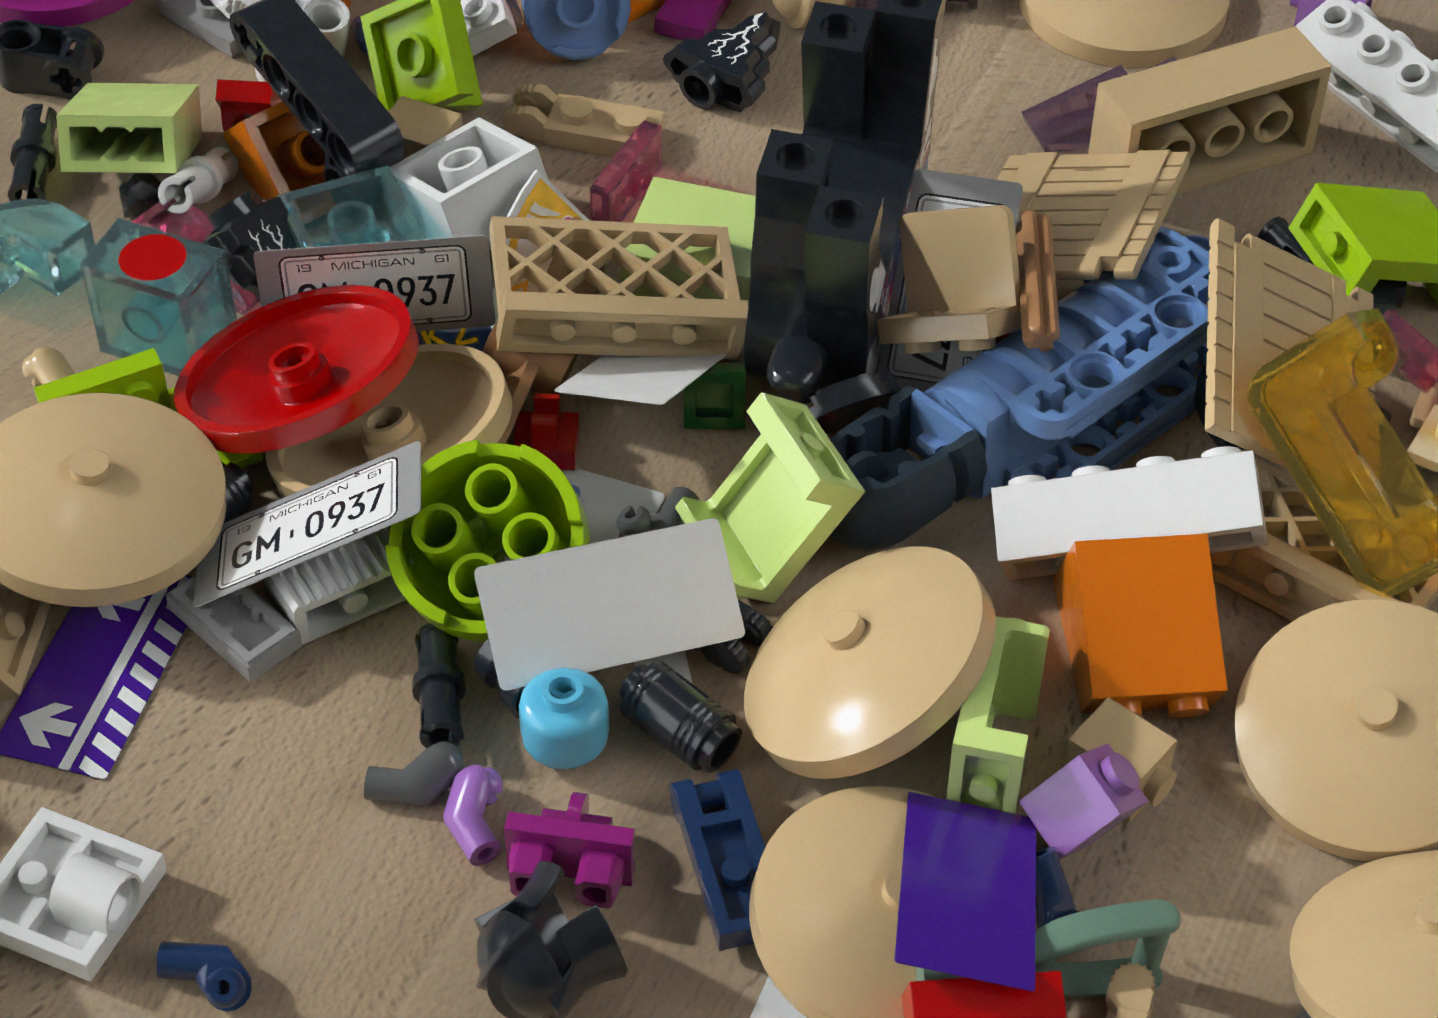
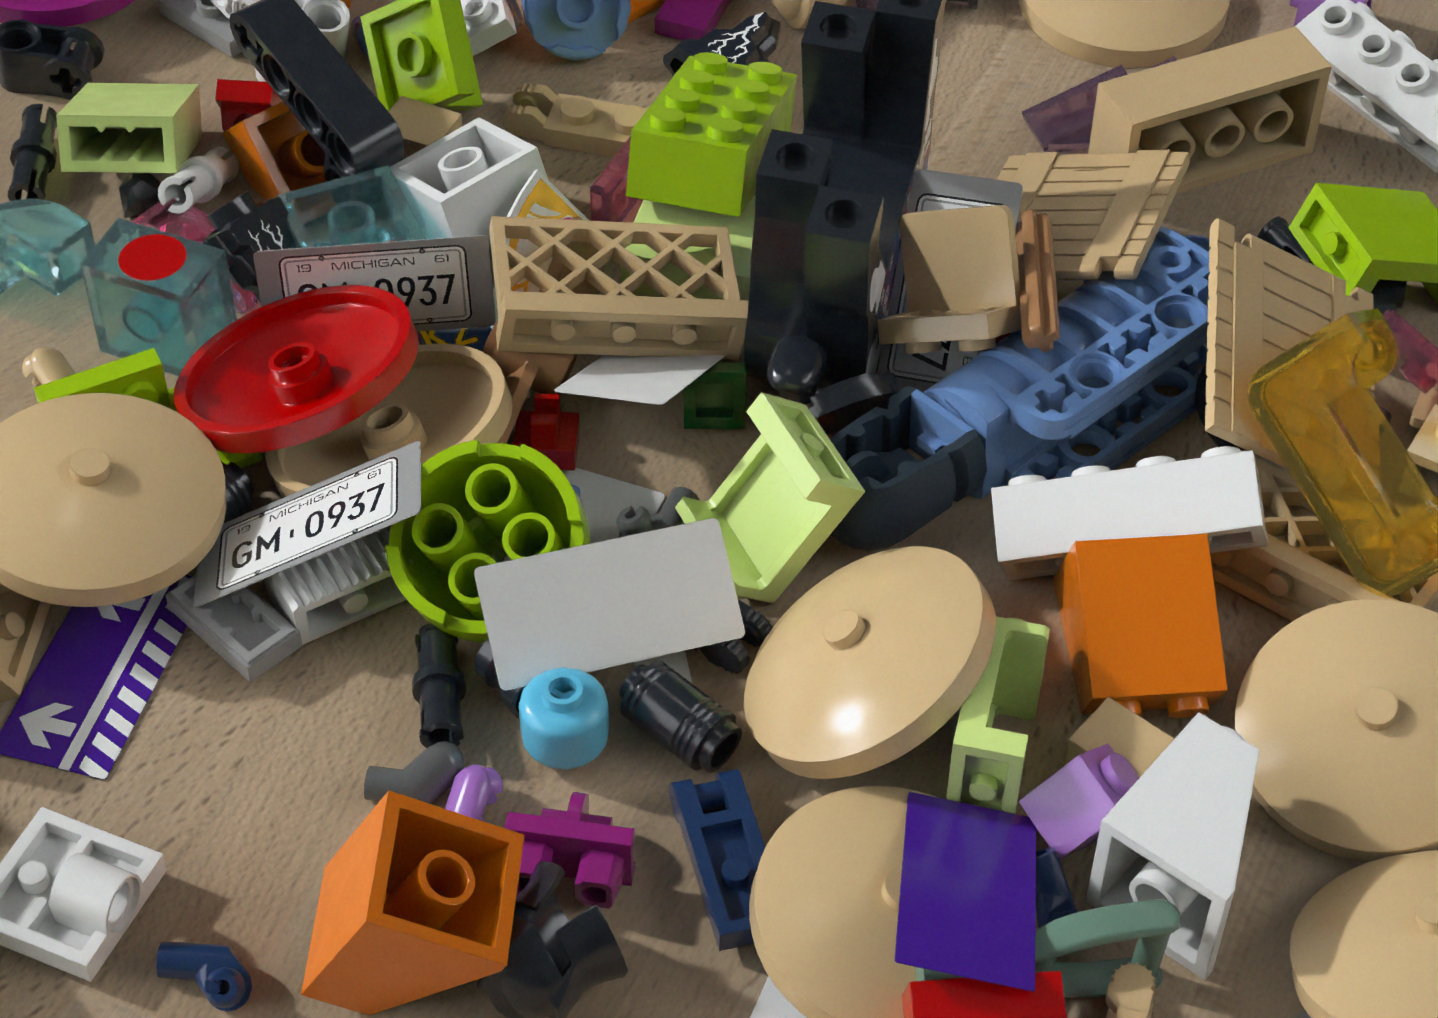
none -> orange slope [301,790,525,1015]
none -> lime brick [626,52,797,217]
none -> white slope [1085,712,1259,980]

